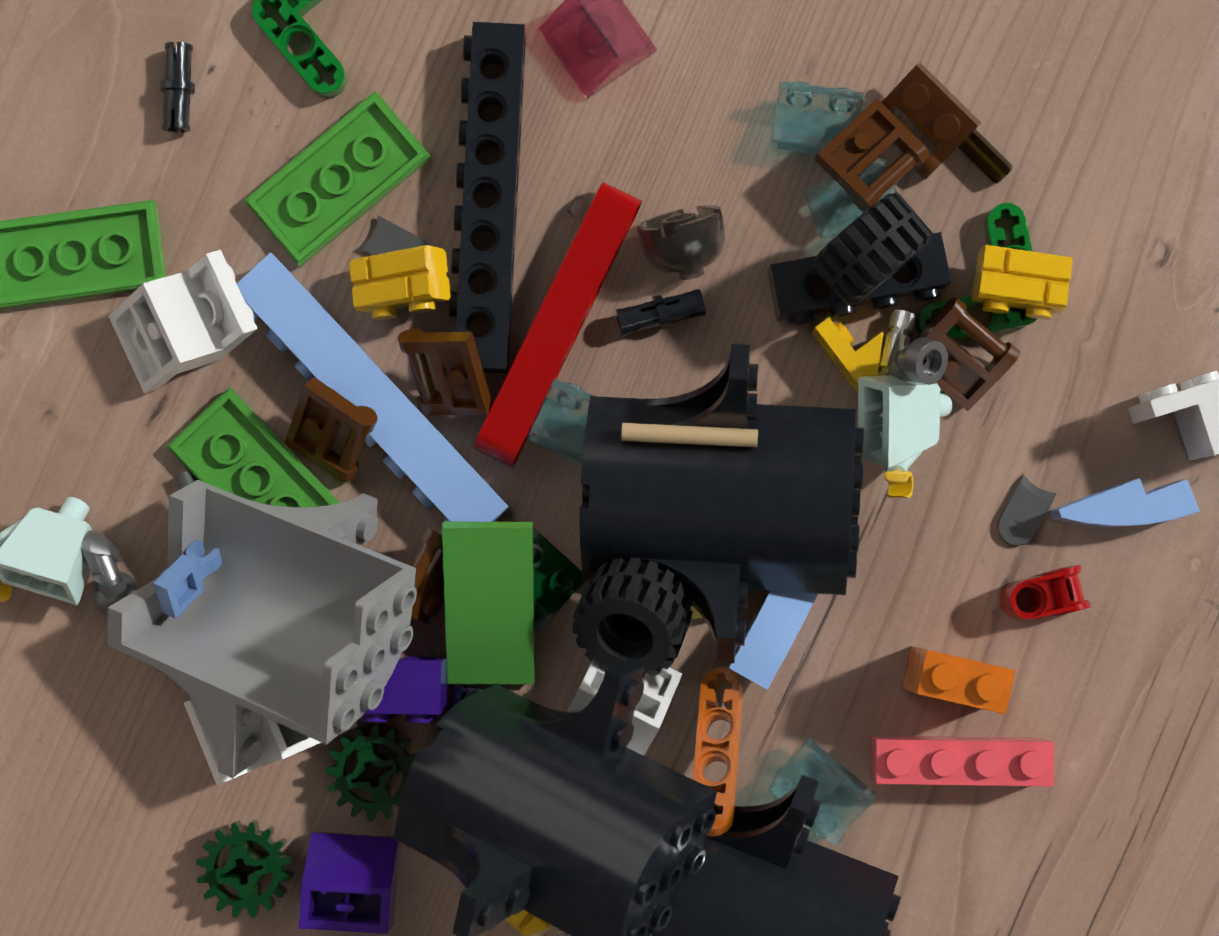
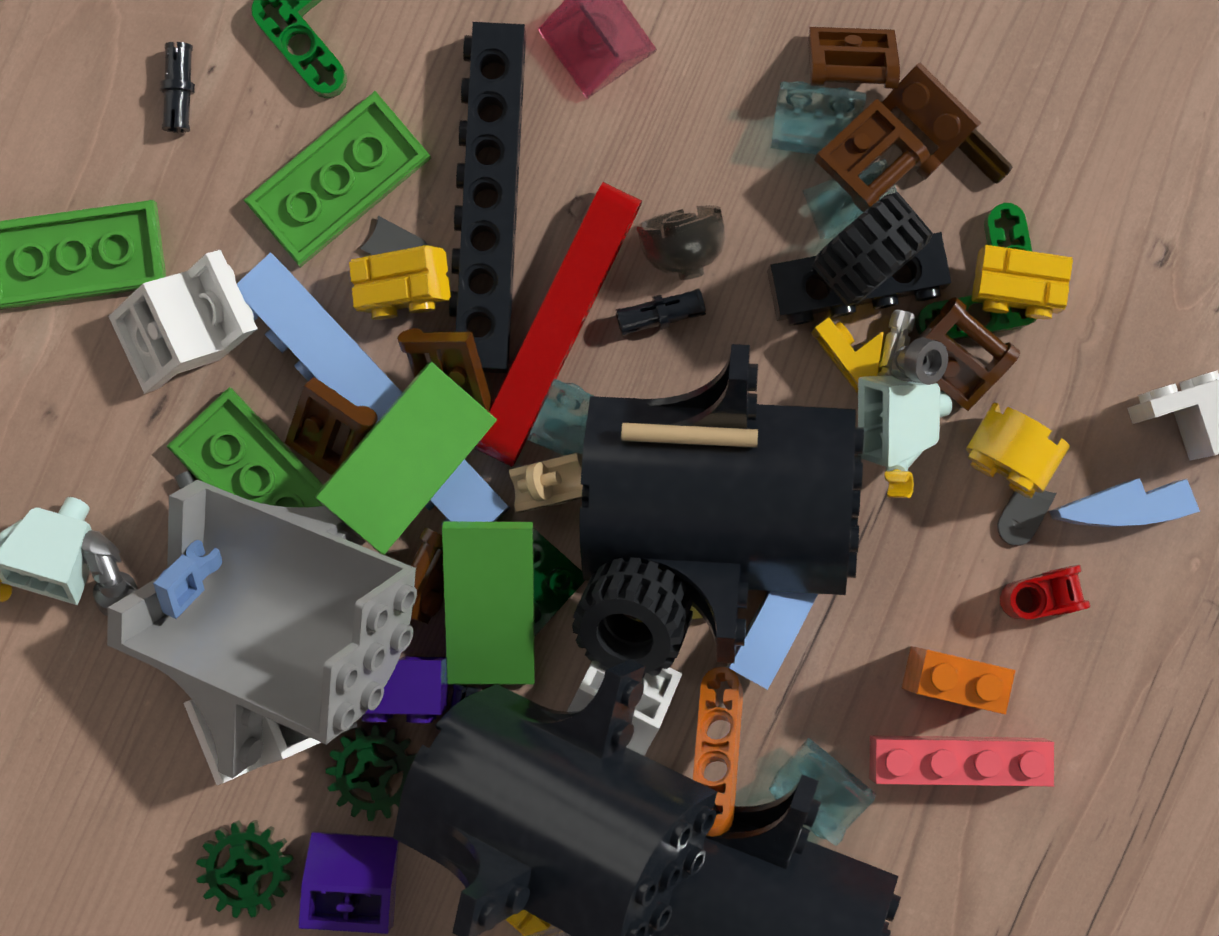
none -> bright green tile [314,362,497,555]
none -> tan hips [509,453,583,513]
none -> reddish brown plate [808,27,900,89]
none -> yellow brick [966,403,1070,499]

